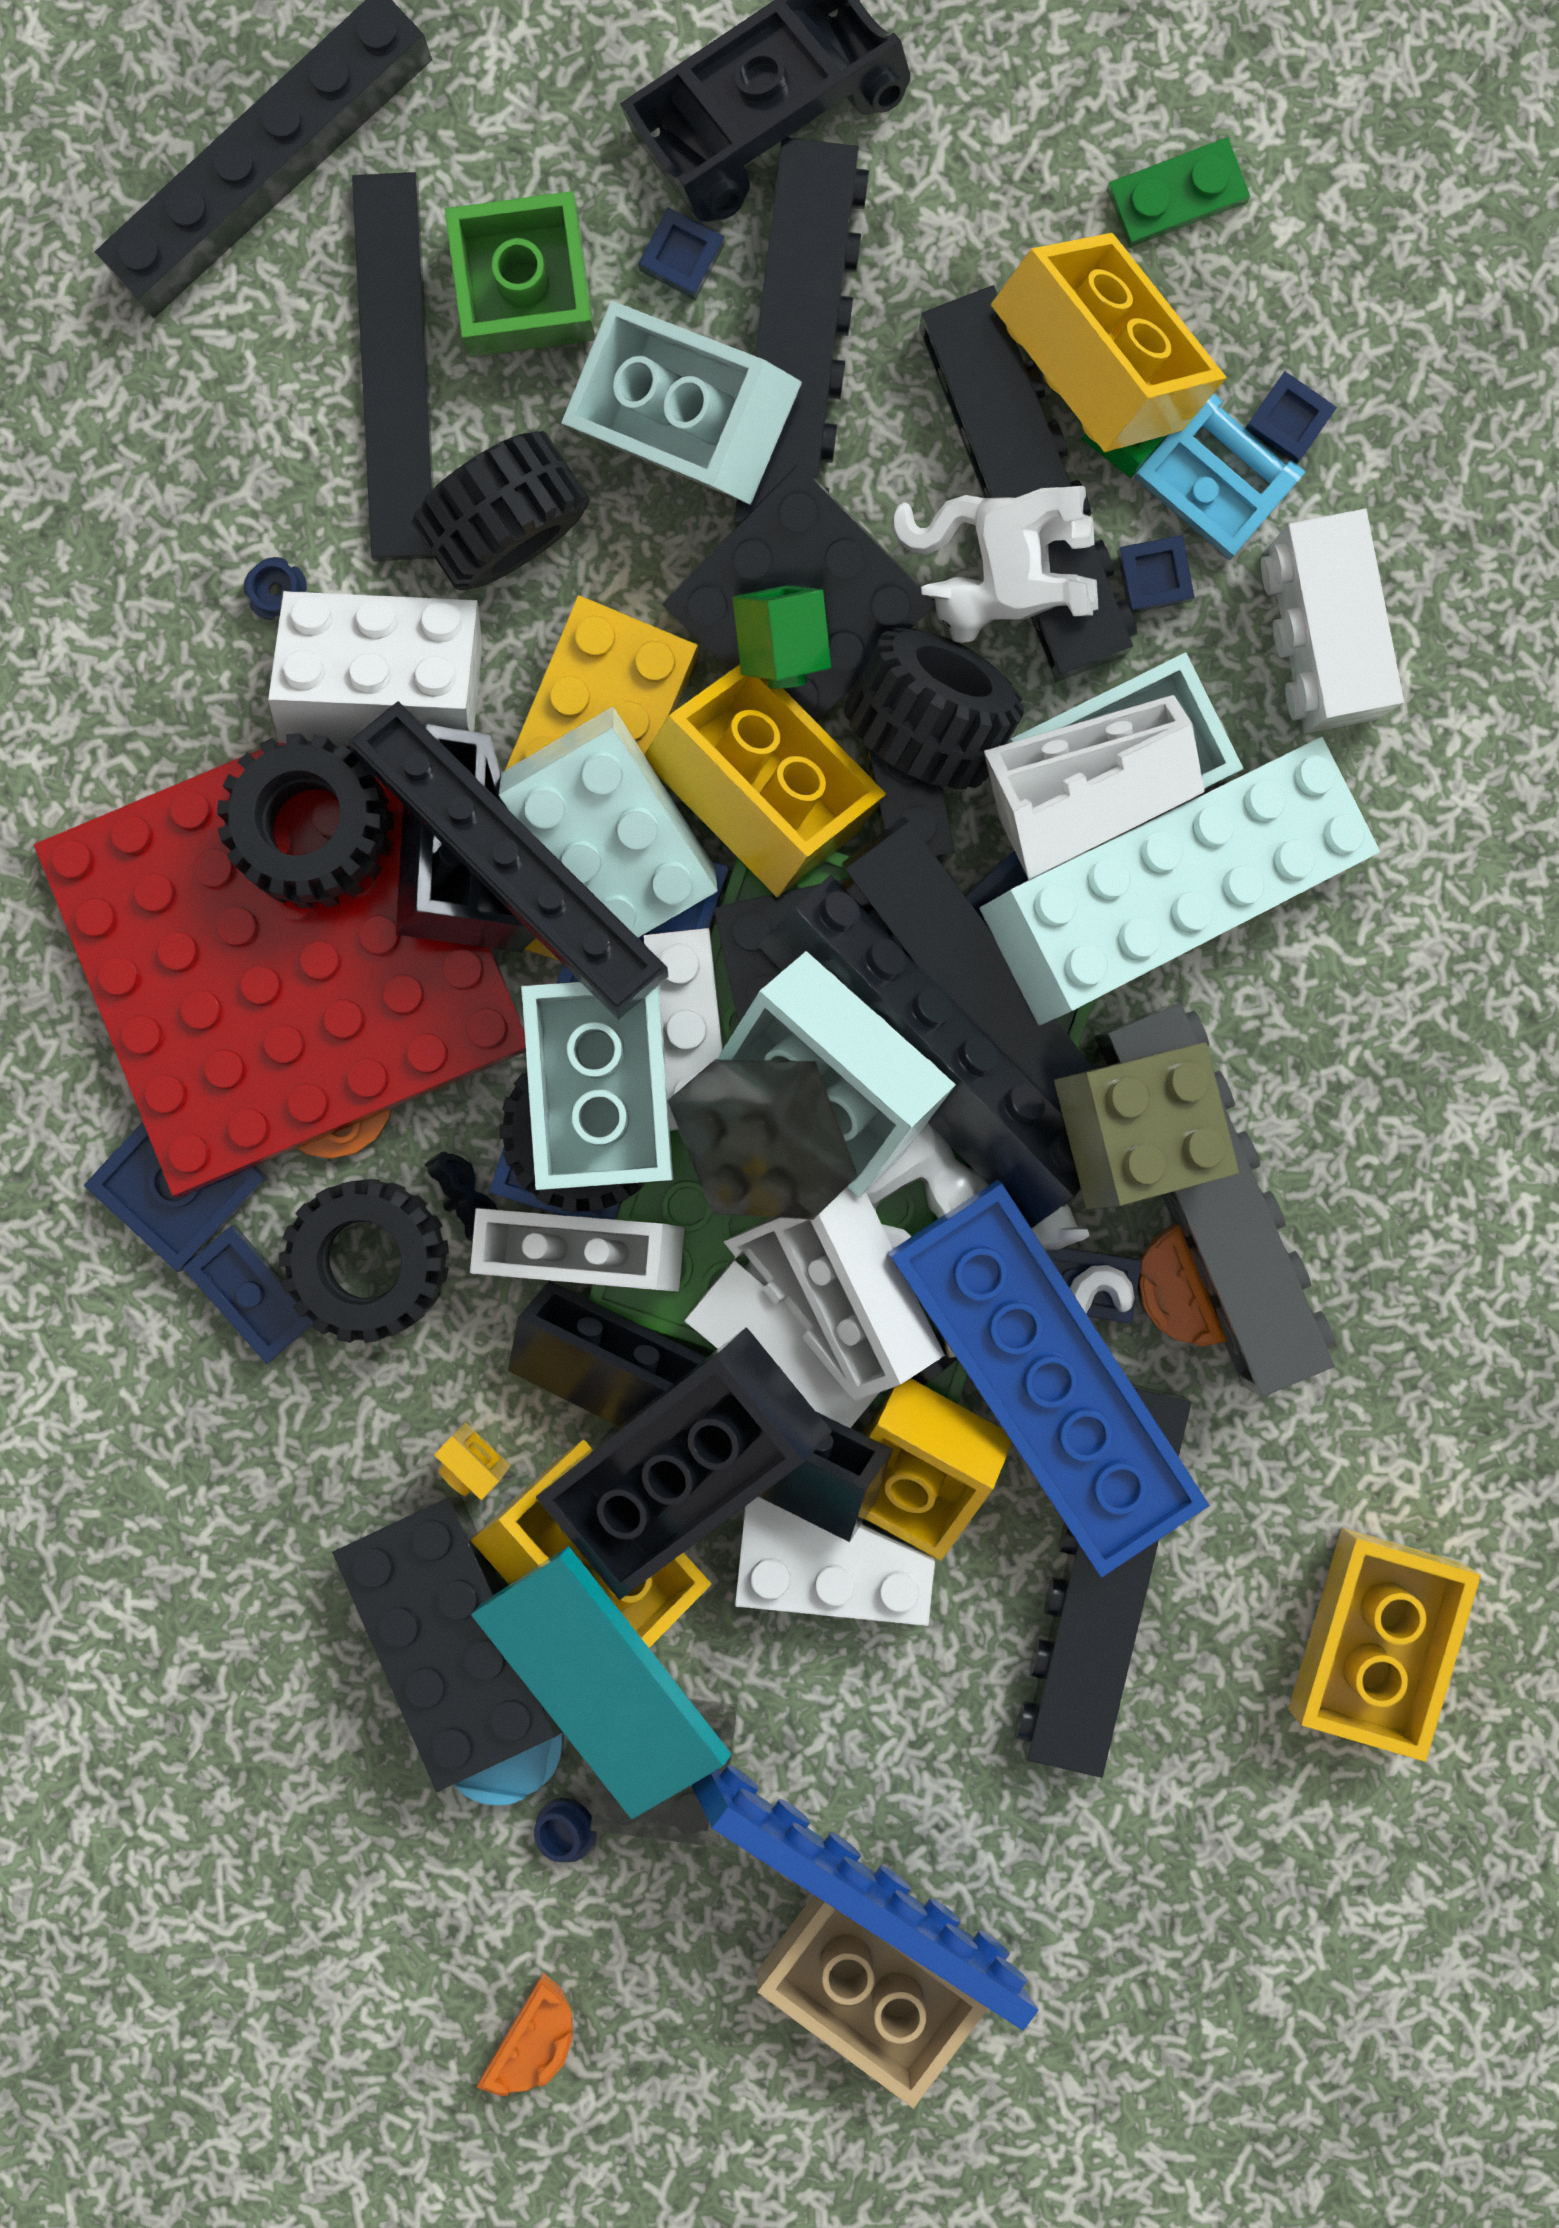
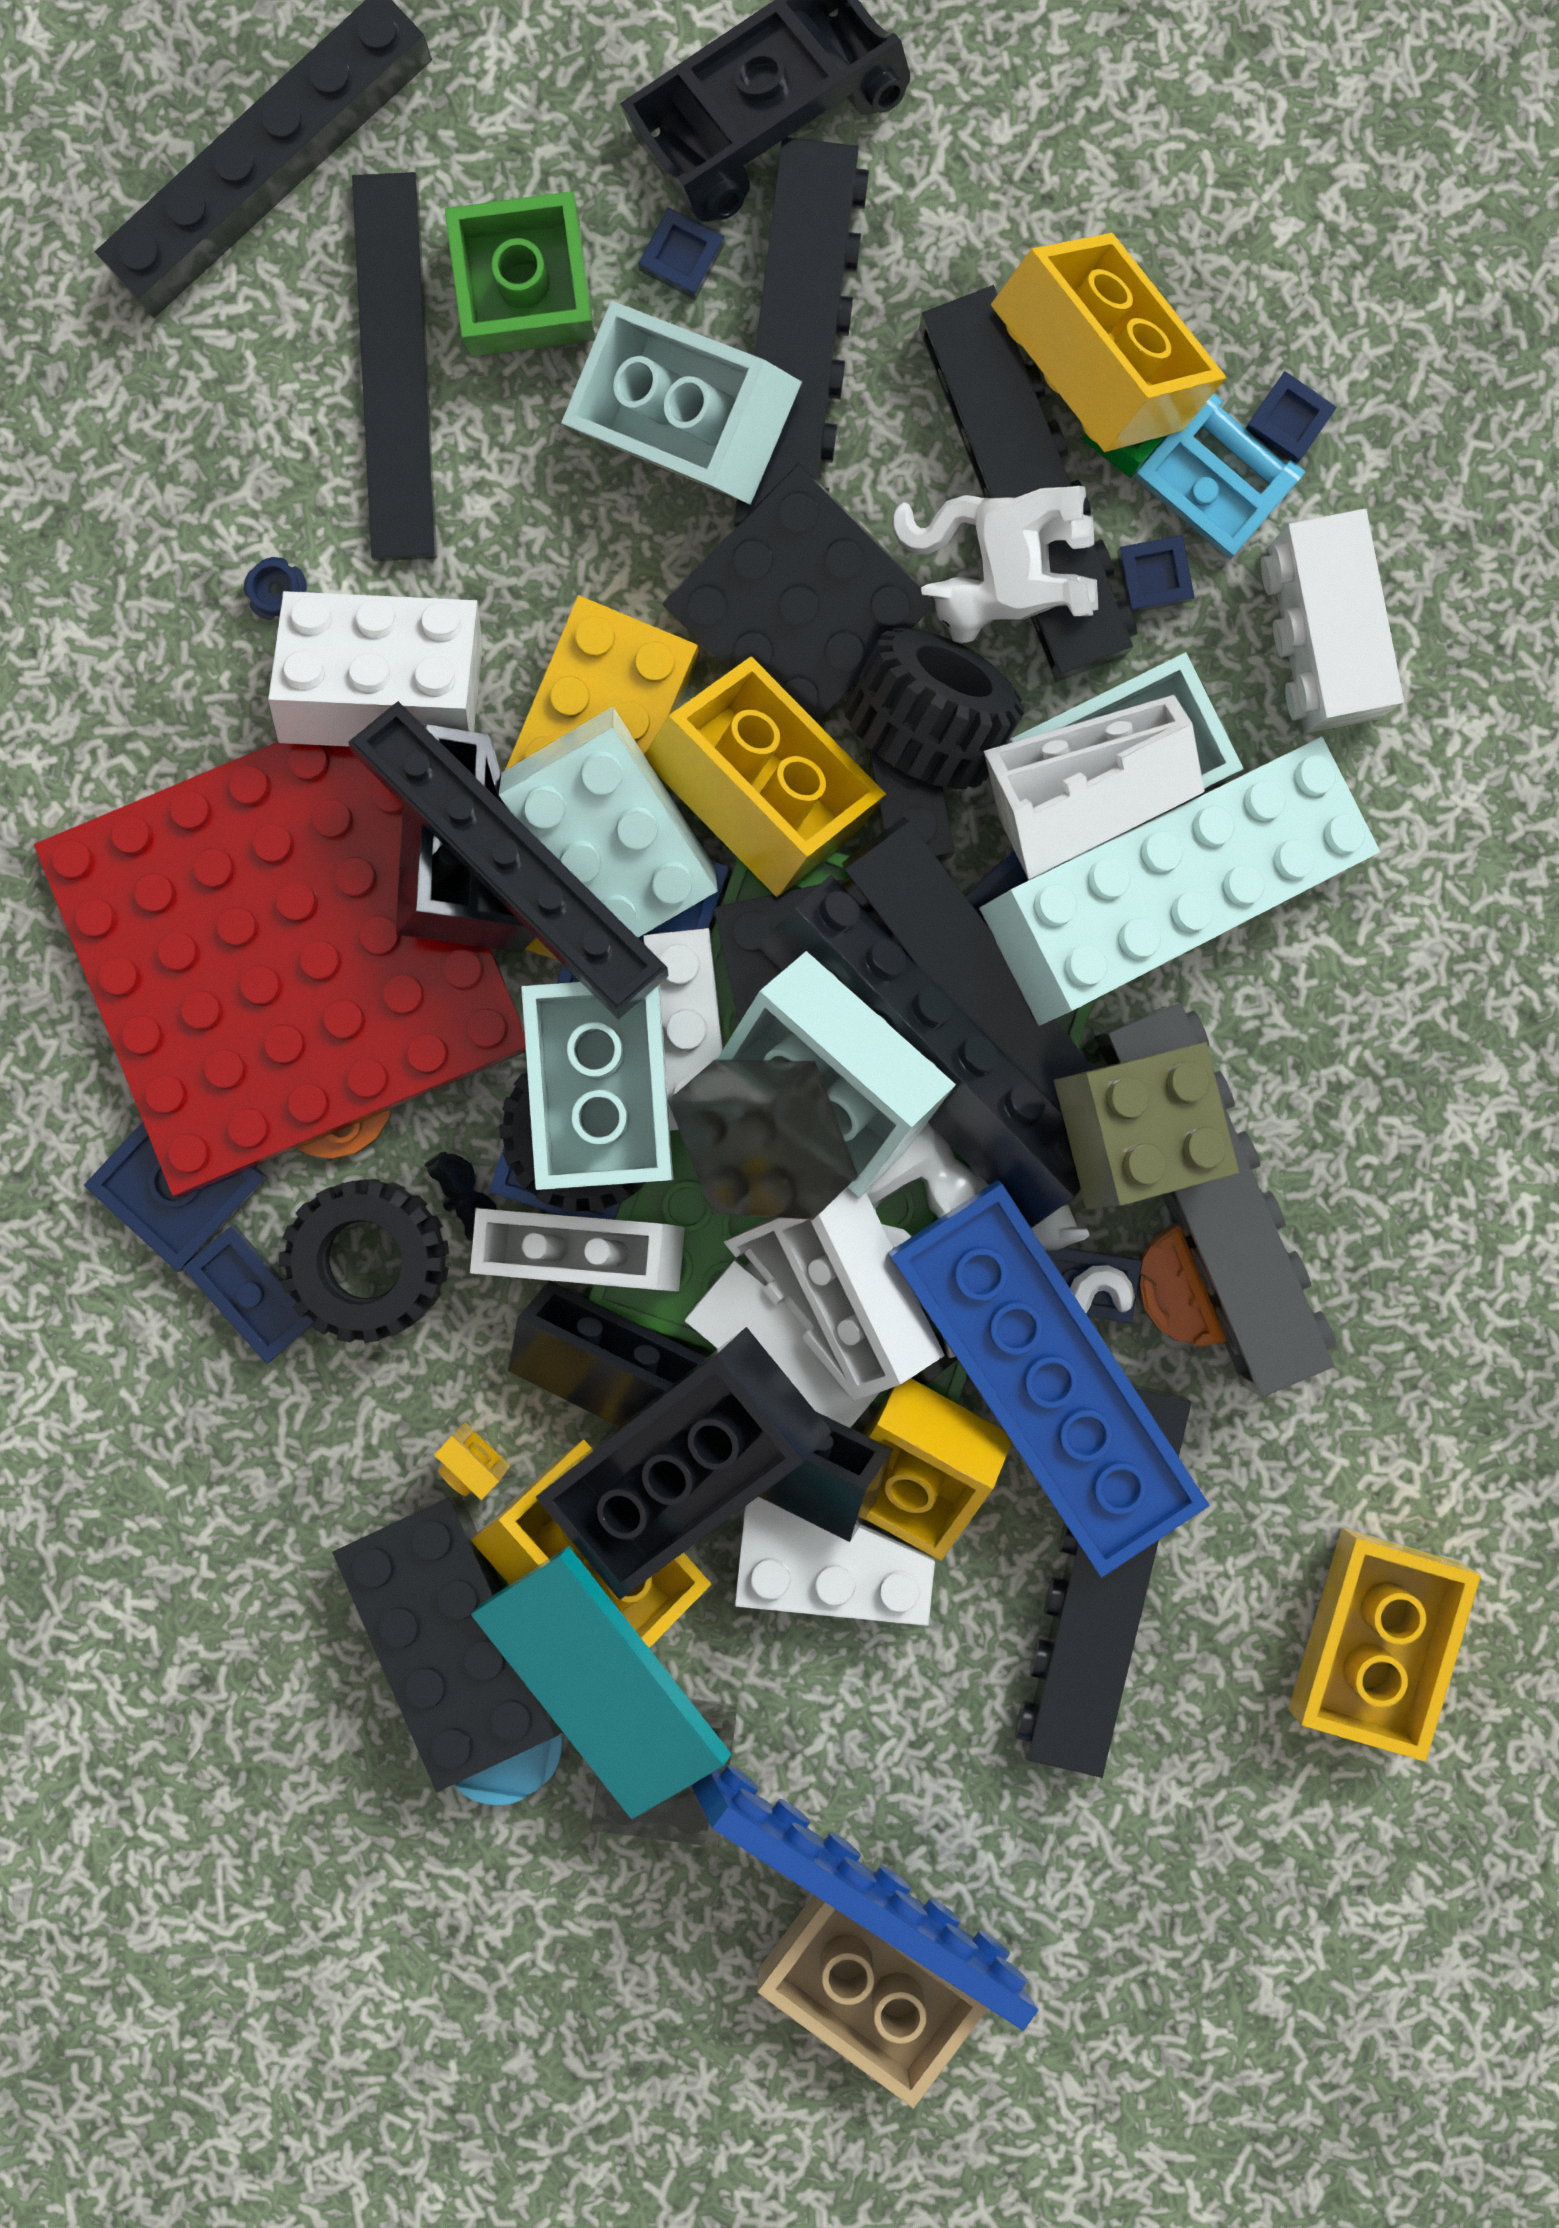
black tyre [217,733,394,909] -> none
black tyre [411,431,590,590] -> none
orange plate [476,1972,573,2096] -> none
dark blue plate [534,1798,597,1862] -> none
green brick [732,585,831,689] -> none
green plate [1107,137,1251,248] -> none

